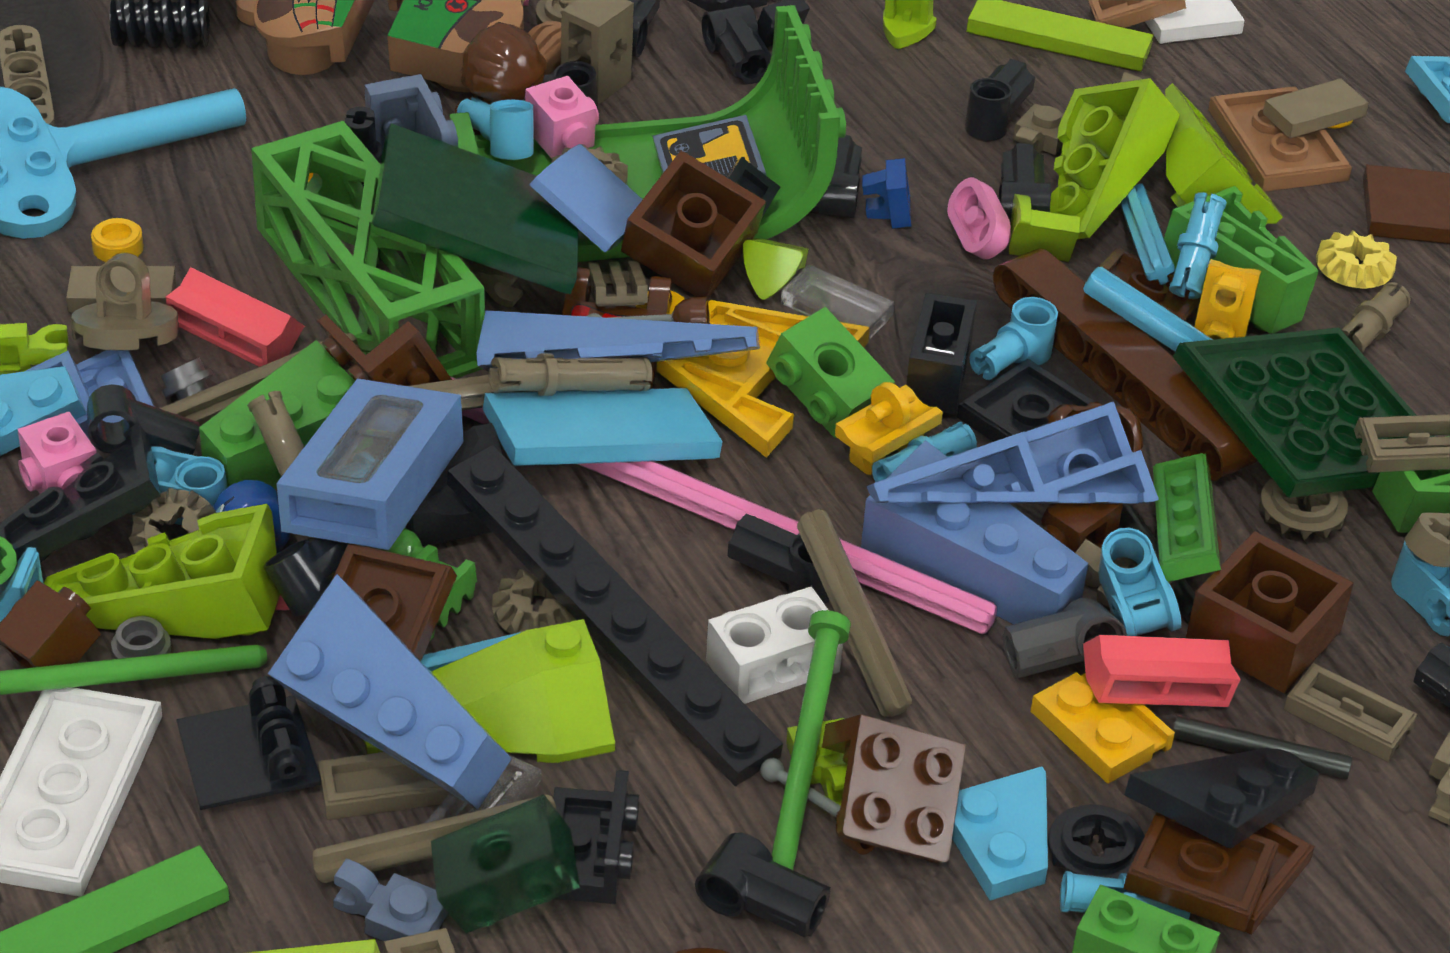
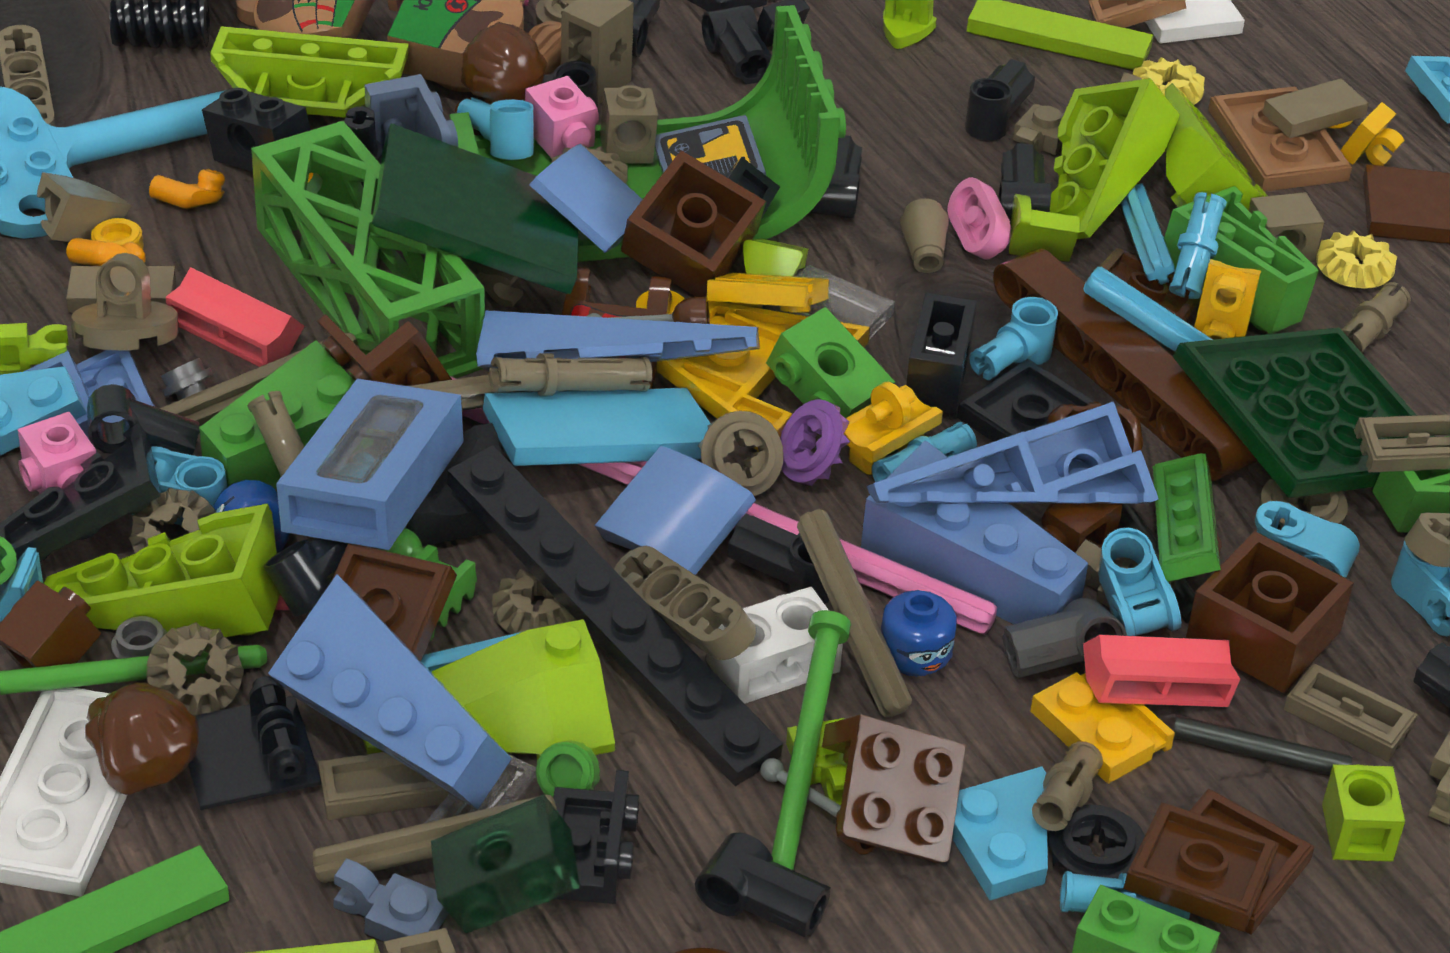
dark tan tile [588,261,648,306] -> none
blue tile [862,158,911,228] -> none
black wing [1124,747,1320,849] -> none
none -> dark tan brick [37,172,132,242]
none -> light orange arm [66,238,146,266]
none -> reddish brown hair [85,683,199,795]
none -> dark tan gear [146,622,244,715]
none -> light orange arm [149,169,225,209]
none -> black brick [202,88,311,172]
none -> lime wedge [210,26,409,118]
none -> bright green tile [536,740,600,797]
none -> medium blue slope [594,446,756,575]
none -> dark tan brick [600,85,658,163]
none -> dark tan beam [614,546,756,661]
none -> dark tan gear [698,411,783,496]
none -> yellow plate [707,273,829,313]
none -> medium lavender gear [780,399,850,486]
none -> blue head [881,590,957,677]
none -> dark tan cone [900,198,949,273]
none -> dark tan pin [1032,741,1103,831]
none -> light yellow gear [1132,57,1205,105]
none -> dark tan brick [1249,192,1324,261]
none -> medium azure piece [1254,501,1360,578]
none -> lime brick [1322,764,1405,862]
none -> yellow tile [1340,102,1404,166]

